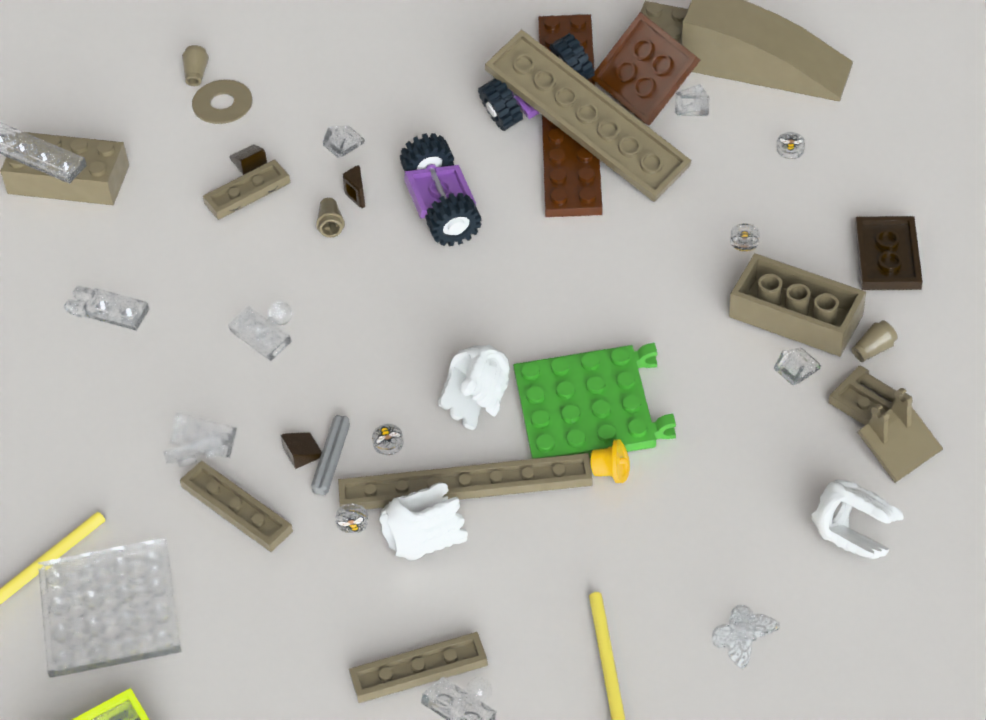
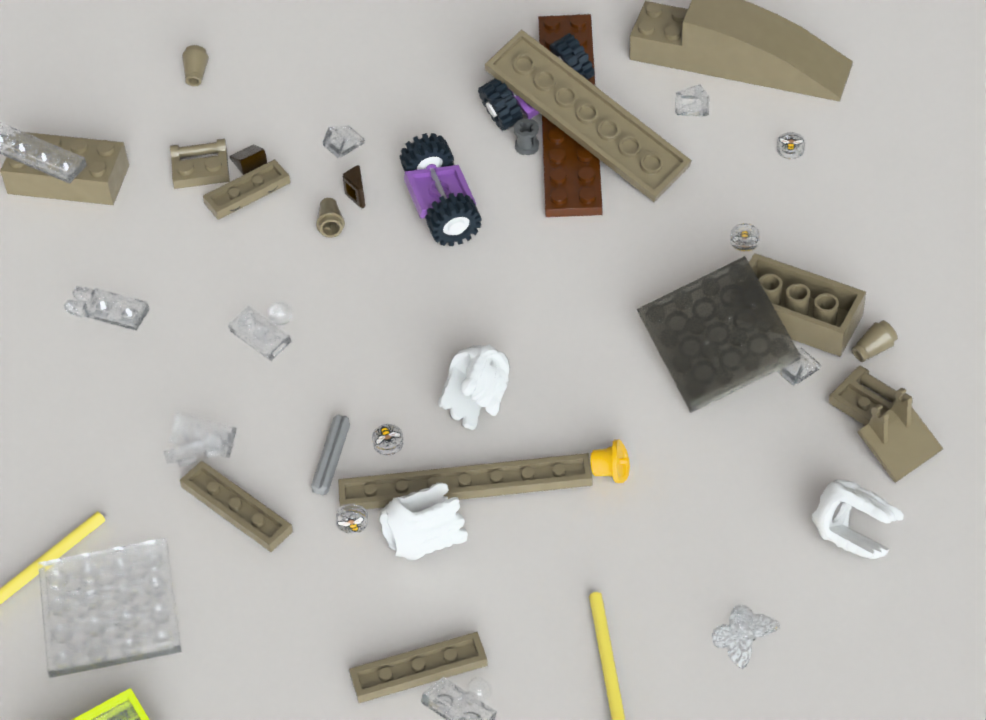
dark tan gear [192,80,253,124] -> none
dark brown slope [280,433,322,469] -> none
bright green plate [513,343,676,459] -> none
reddish brown plate [591,12,701,126] -> none
dark brown plate [855,216,923,290] -> none
none -> dark tan plate [170,138,230,189]
none -> dark grey bush [514,118,539,155]
none -> clear smoke plate [637,256,801,413]

